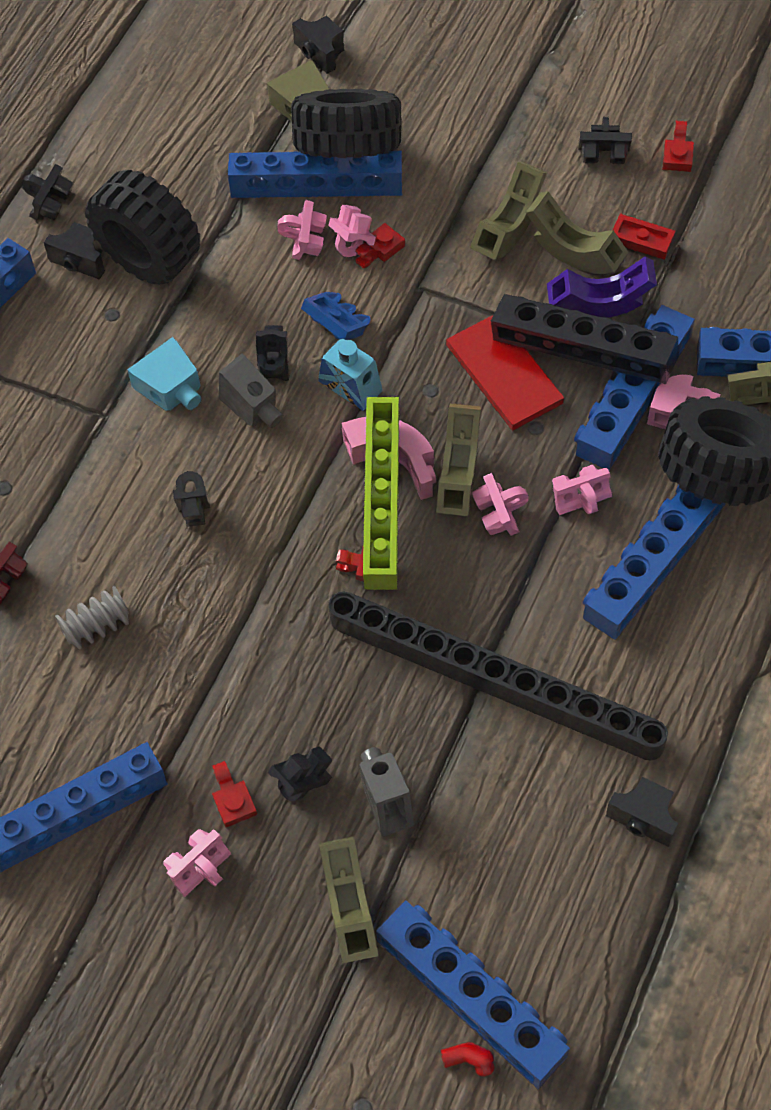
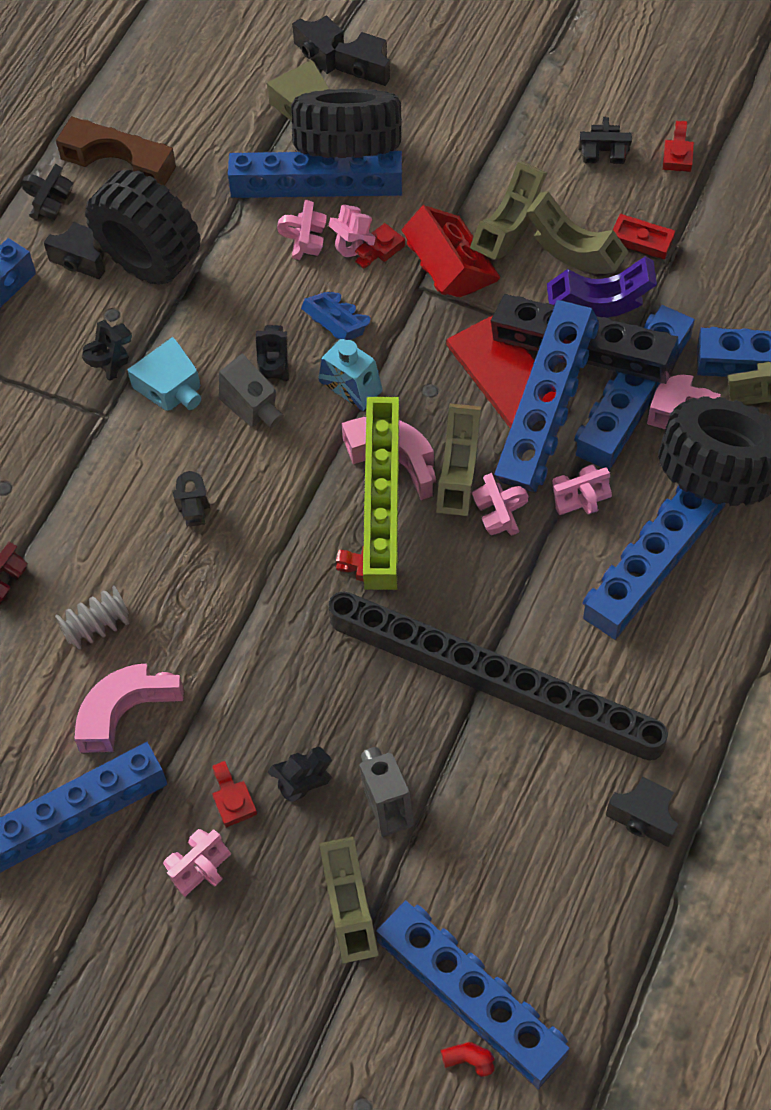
none -> reddish brown arch [56,116,176,186]
none -> bright pink arch [74,664,184,753]
none -> black hips [82,320,132,381]
none -> black brick [335,32,390,86]
none -> red slope [401,205,501,298]
none -> blue brick [494,300,599,493]

